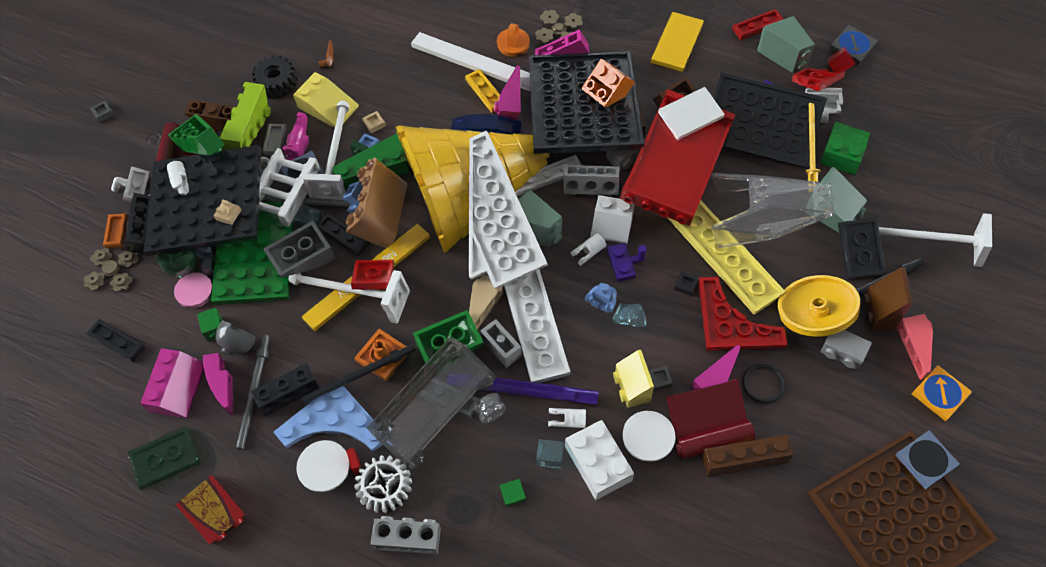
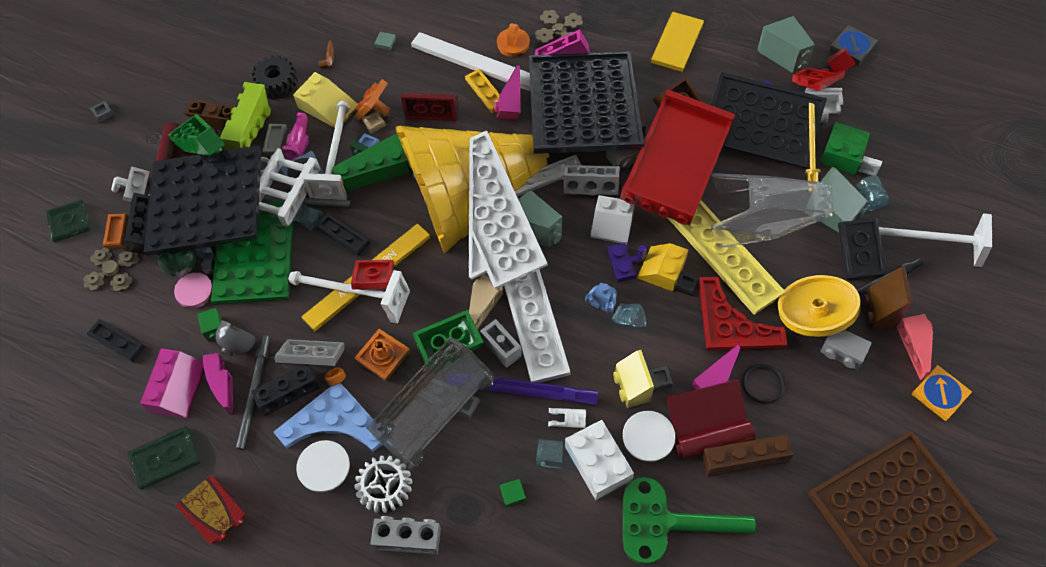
white hinge [167,161,189,195] -> none
tan tile [214,200,241,225] -> none
dark grey slope [263,221,335,278] -> none
black bar [302,344,415,404] -> none
medium blue piece [342,181,363,214] -> none
medium nougat windscreen [346,157,407,249] -> none
red tile [346,448,362,475] -> none
clear blue slope [451,114,521,134] -> none
clear wheel [474,393,506,423] -> none
white hinge [570,233,606,266] -> none
orange slope [581,59,635,107] -> none
white tile [658,87,725,140] -> none
red tile [732,9,783,40] -> none
tile [896,430,960,490] -> none
none -> clear green tile [46,199,91,243]
none -> light grey tile [275,339,345,366]
none -> orange tile [325,367,346,386]
none -> orange plate [353,79,391,120]
none -> sand green tile [375,32,396,51]
none -> dark red slope [401,92,459,121]
none -> green piece [623,477,755,565]
none -> yellow slope [637,243,688,292]
none -> clear light blue wheel [856,176,890,211]
none -> white tile [858,156,882,177]

